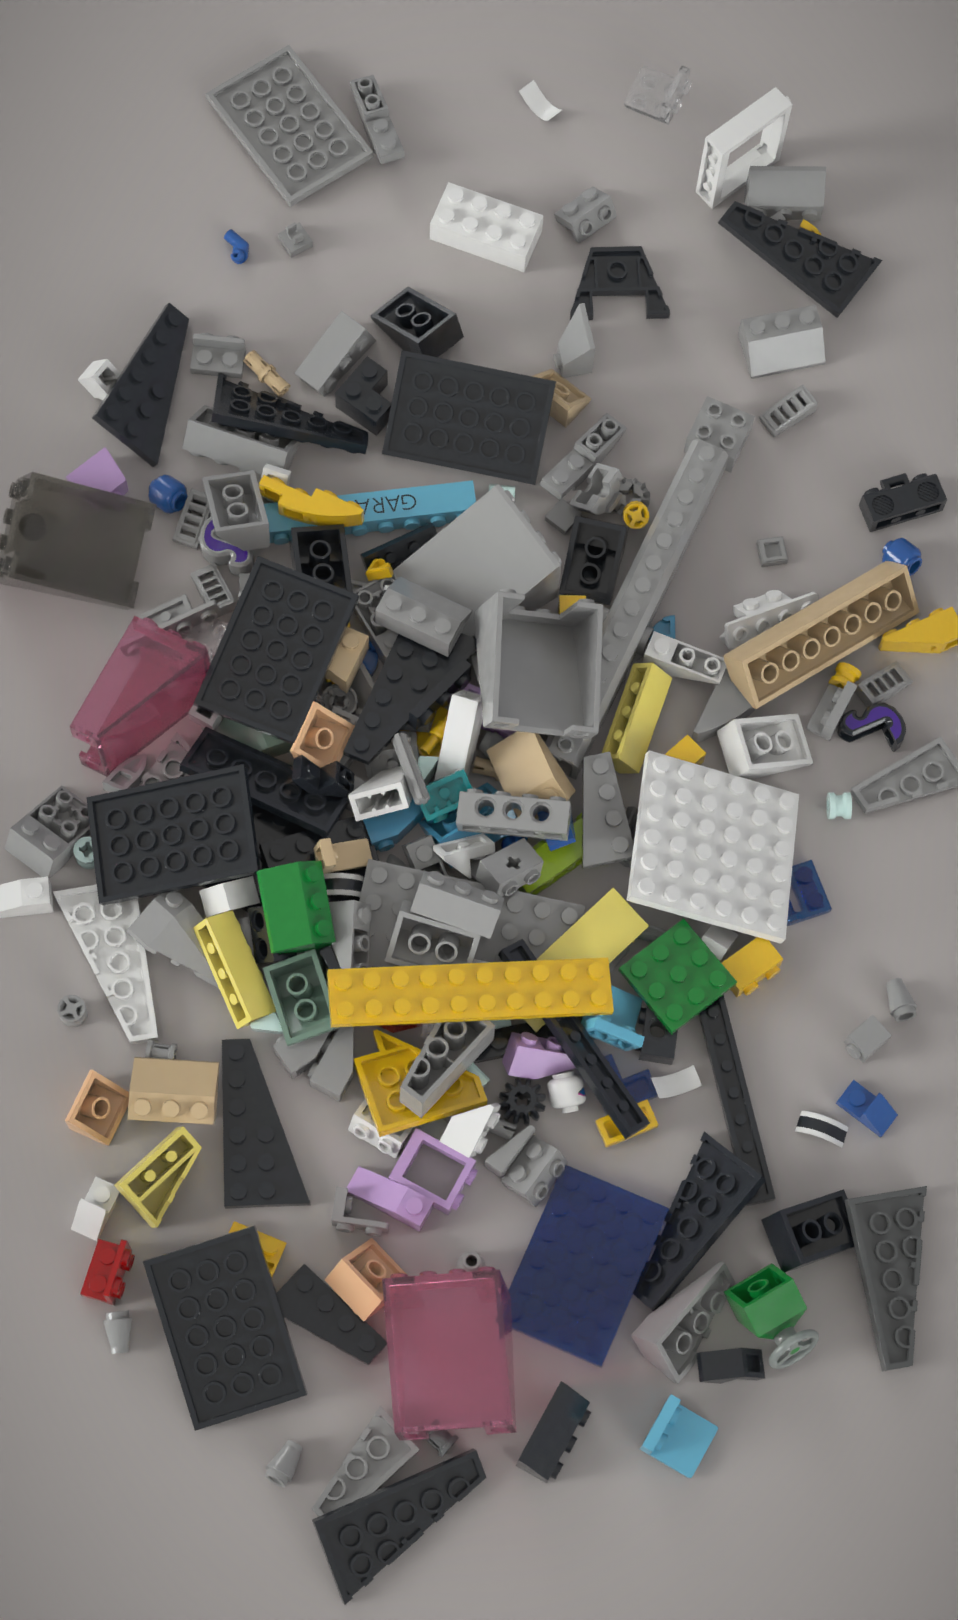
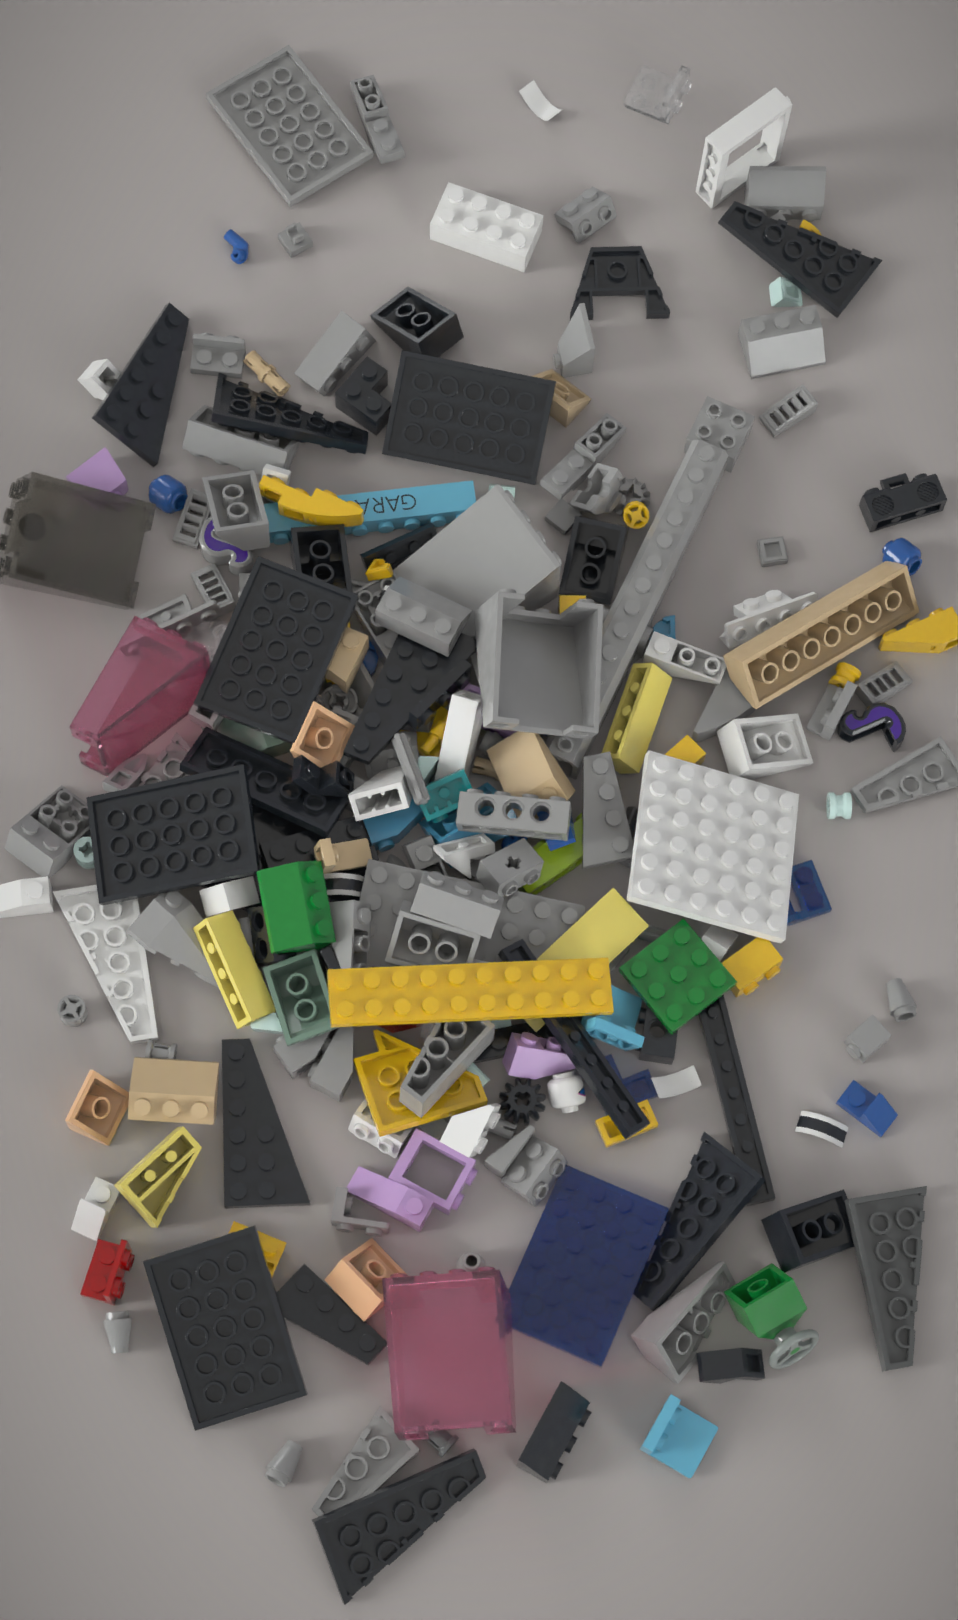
none -> light aqua slope [769,276,803,307]

